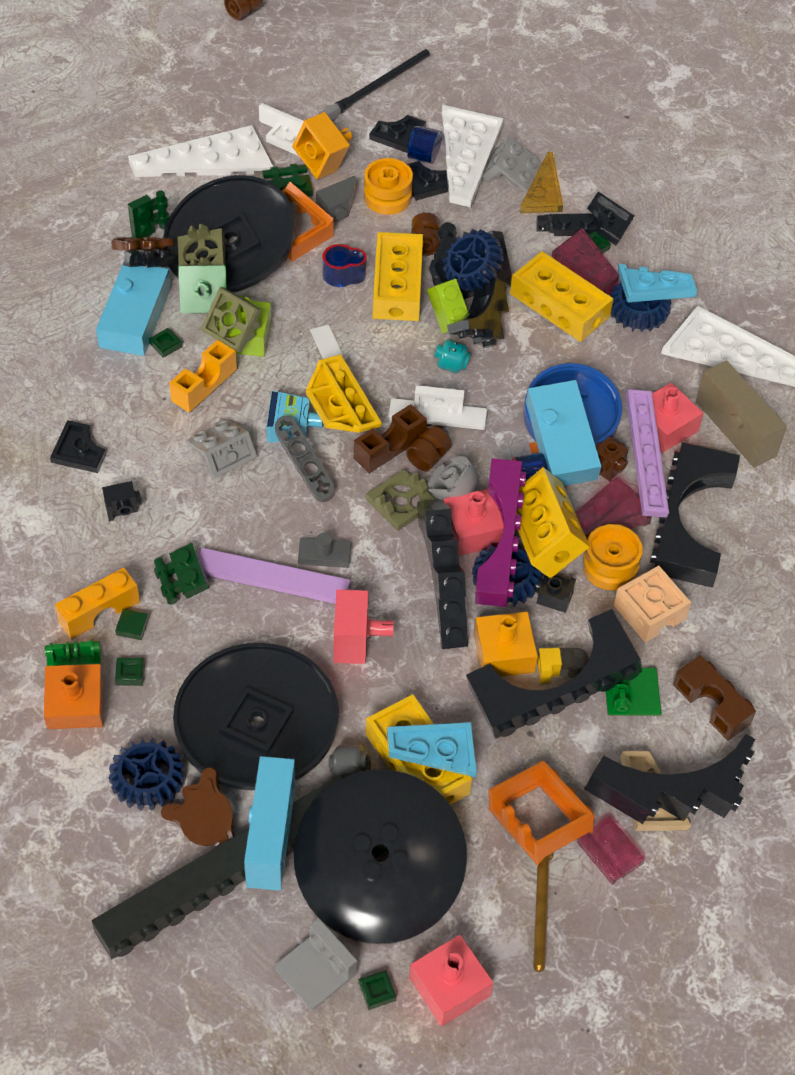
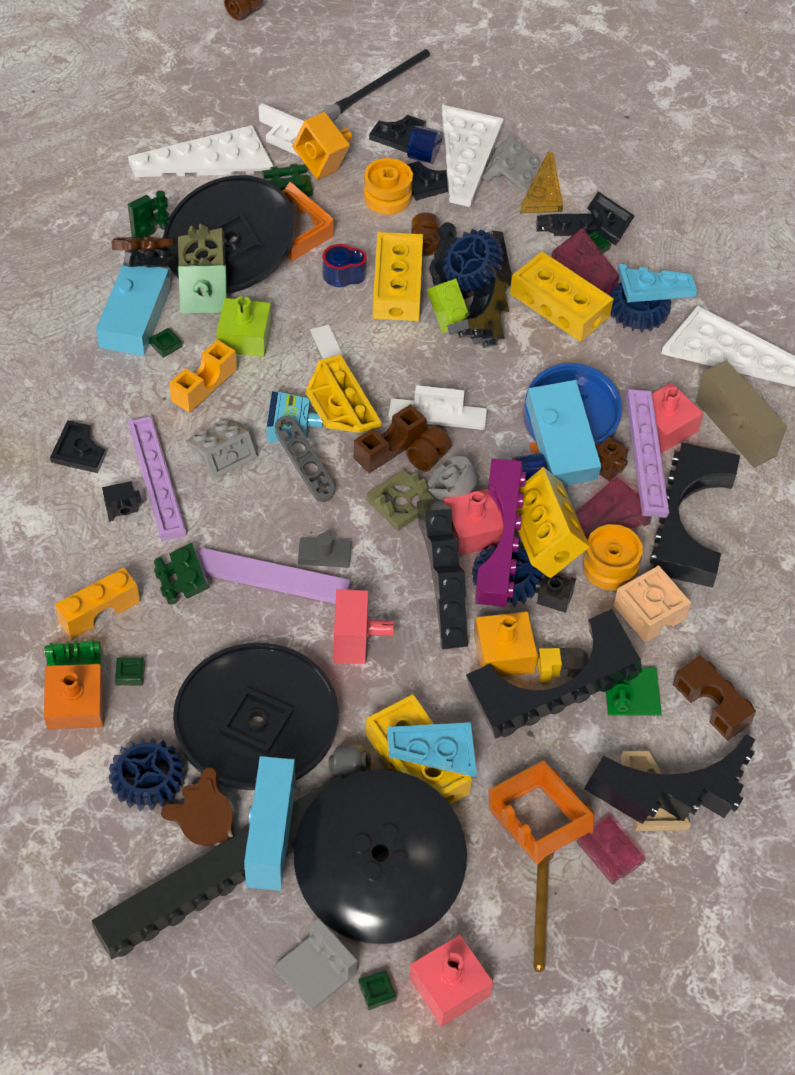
dark green tile [115,609,149,640] -> none
olive piece [200,287,261,352] -> none
dark grey slope [316,176,356,223] -> none
teal head [434,339,470,374] -> none
none -> lavender tile [128,416,186,541]

